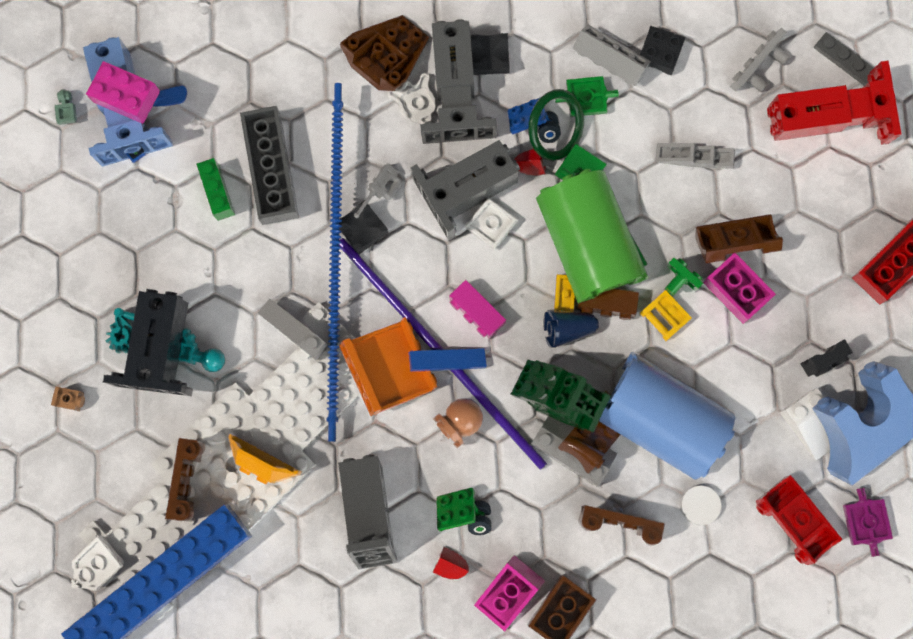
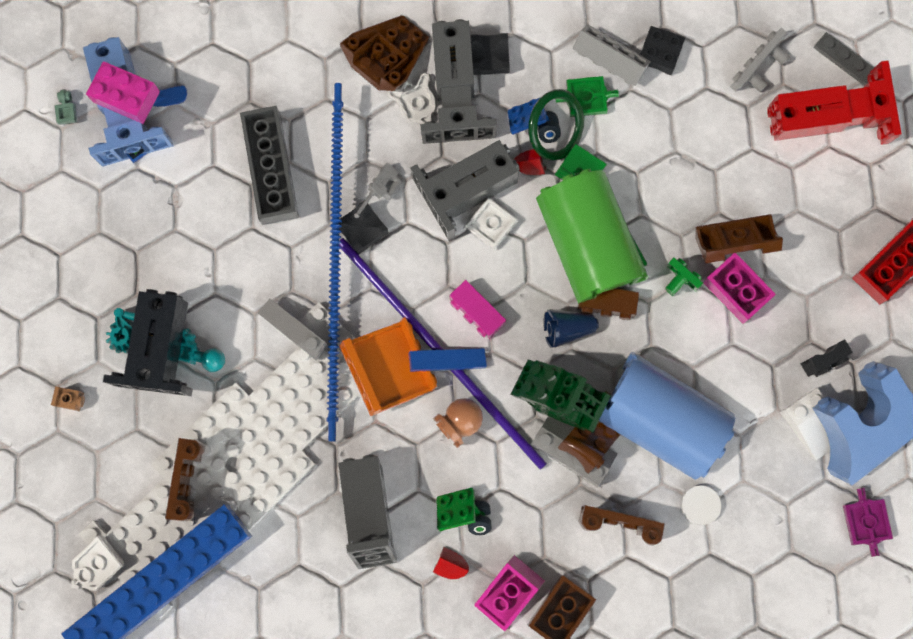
green brick [196,158,235,221] -> none
light orange wedge [228,434,302,485] -> none
yellow plate [554,274,575,312] -> none
yellow plate [640,290,692,341] -> none
light grey slope [655,143,735,169] -> none
red piece [756,475,843,565] -> none

